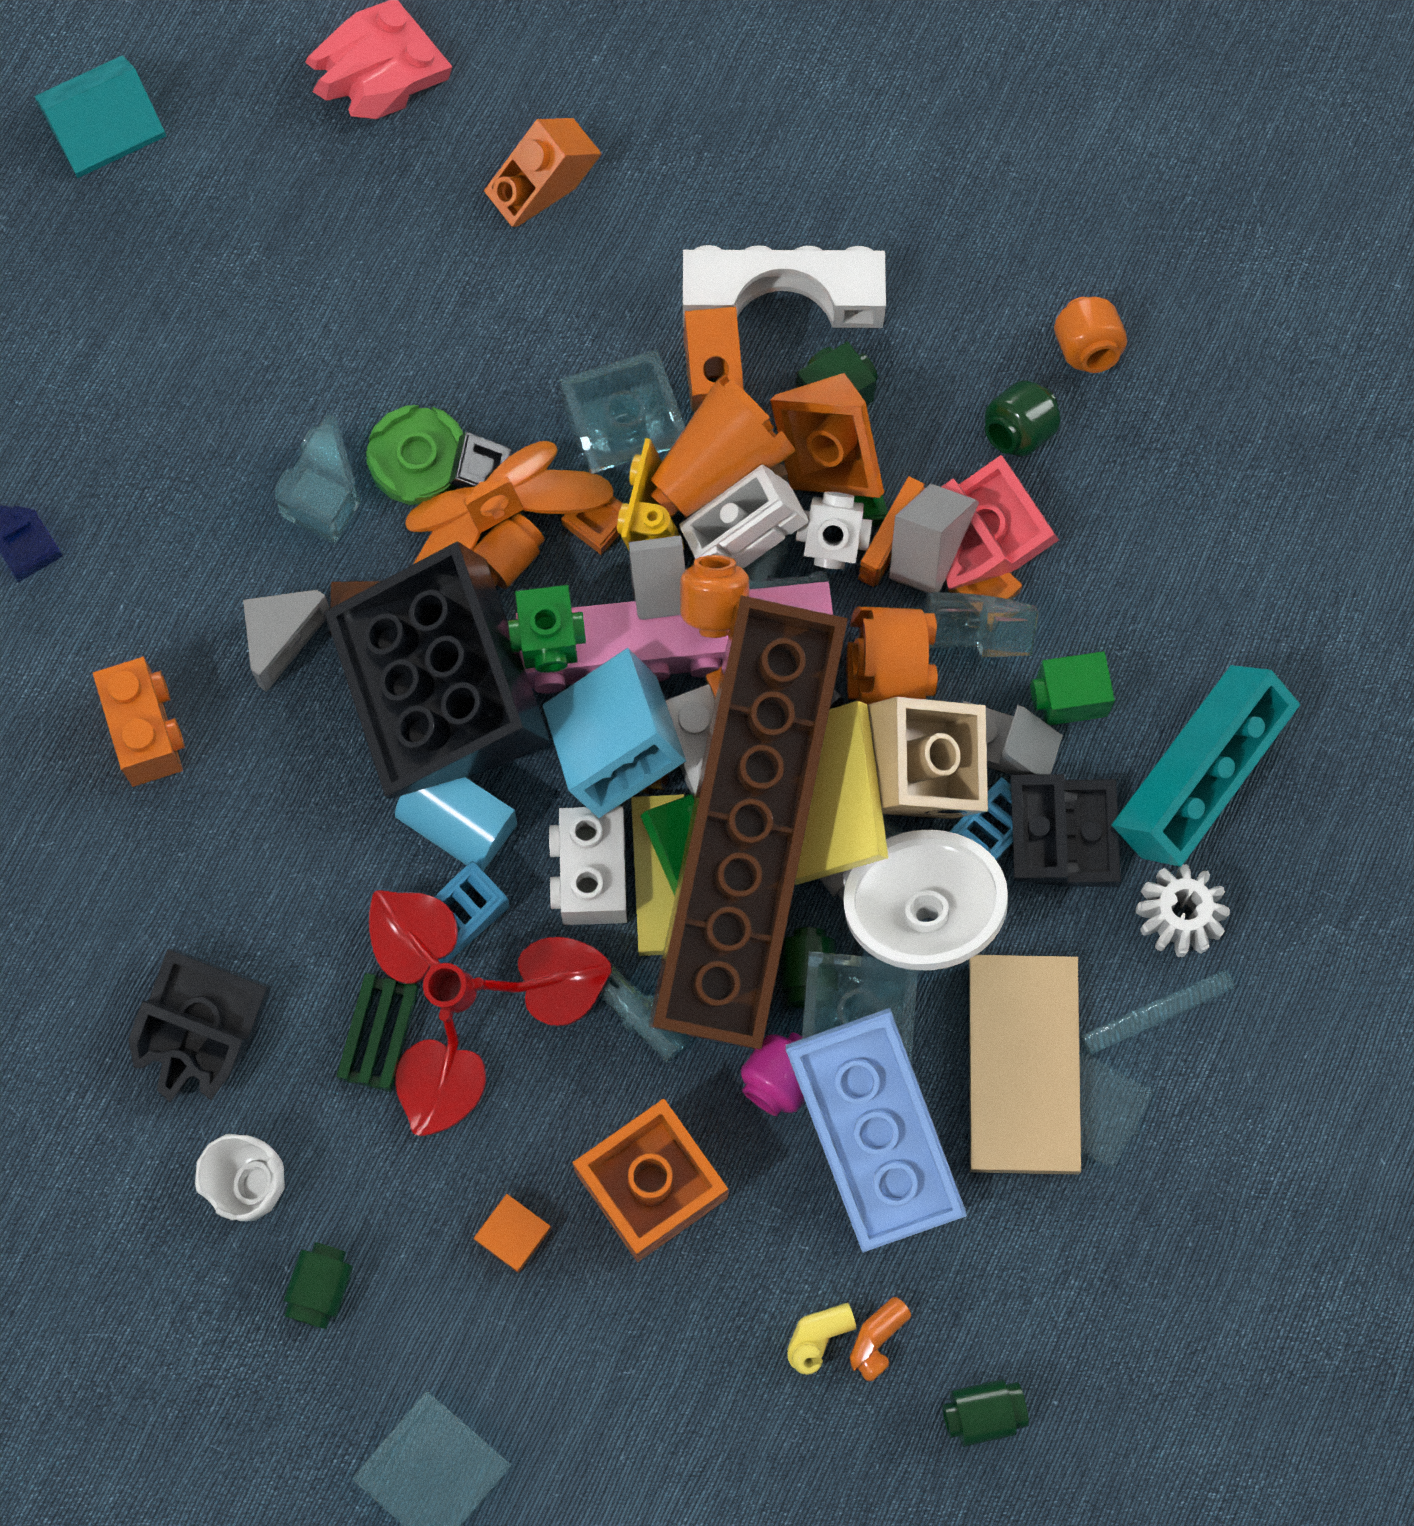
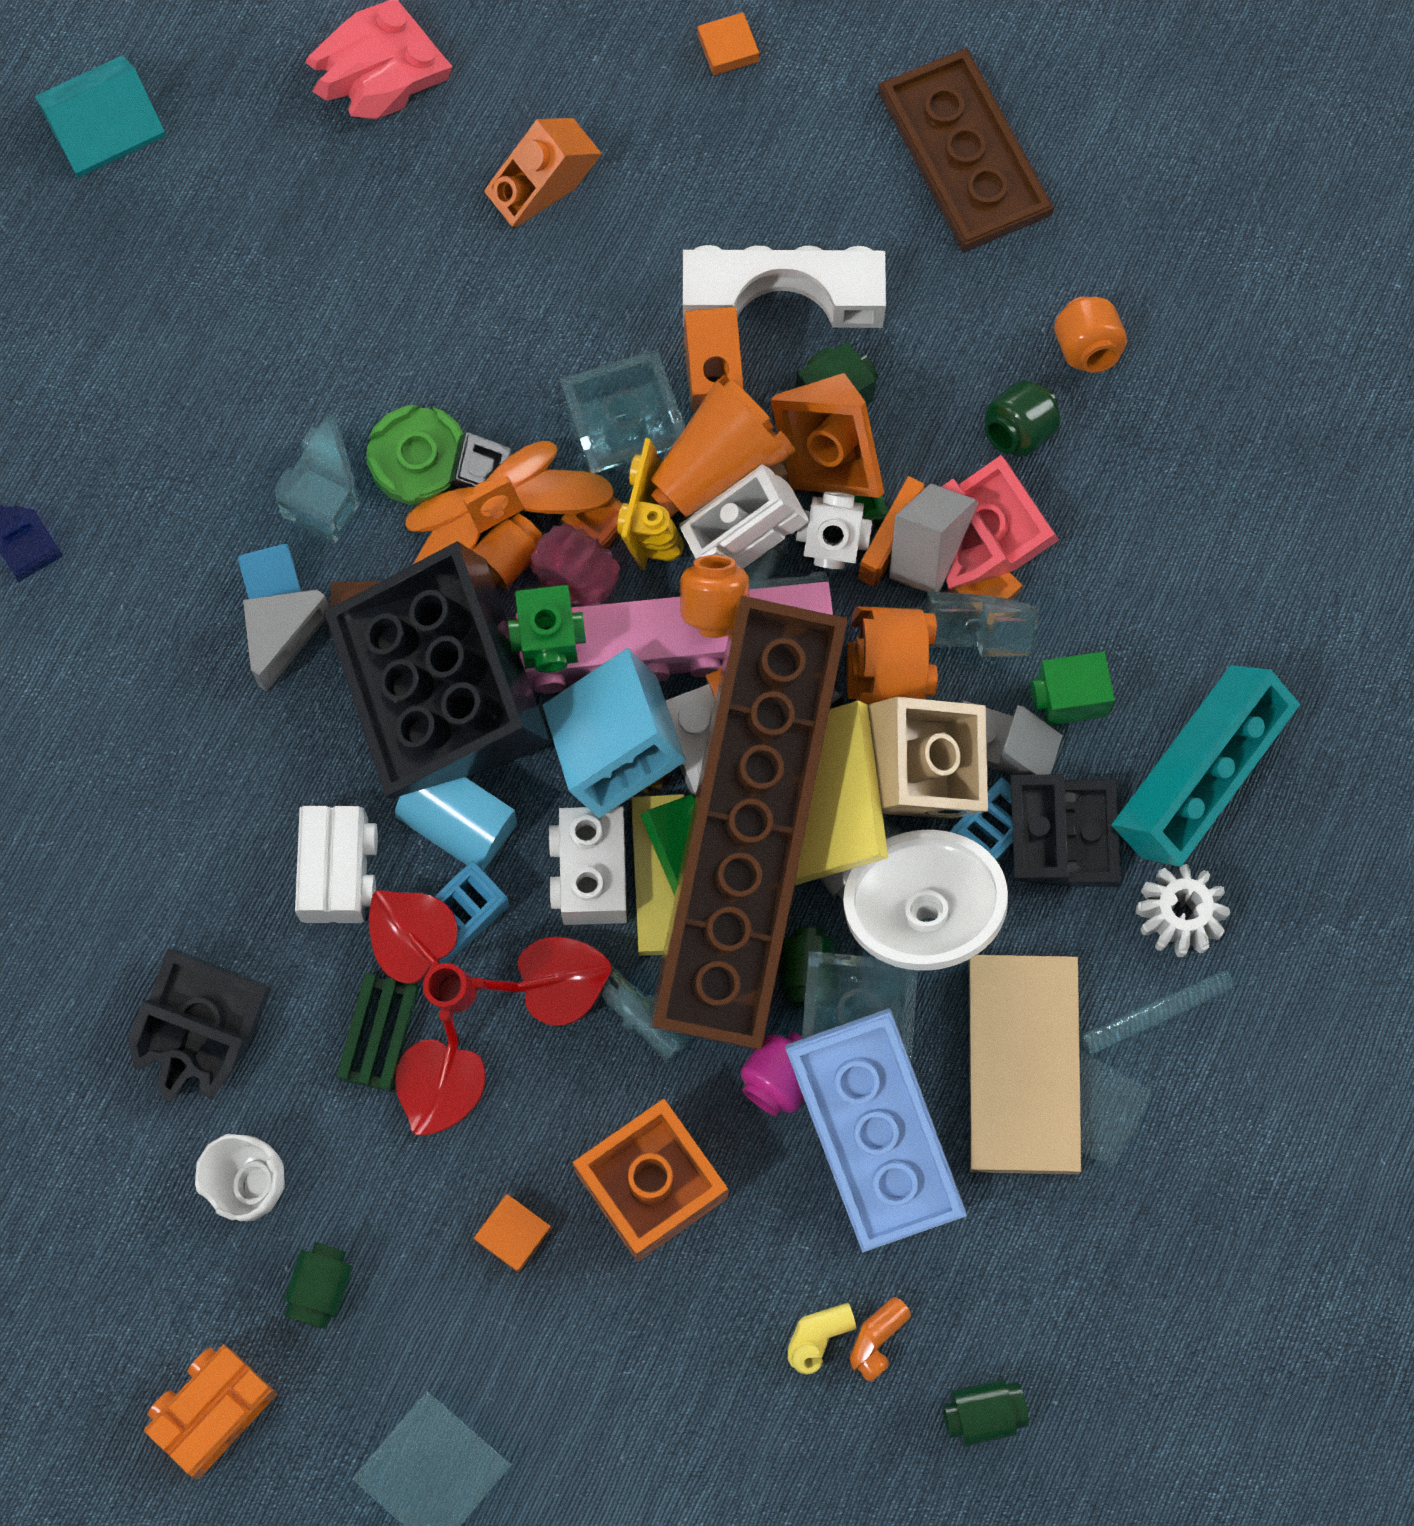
orange brick [93,656,185,787] -> none
light grey slope [629,535,685,620] -> none
none -> orange brick [144,1344,278,1479]
none -> dark azure slope [238,544,301,599]
none -> white brick [295,806,378,923]
none -> clear pink gear [530,523,621,607]
none -> orange tile [697,12,759,76]
none -> reddish brown tile [878,48,1054,253]

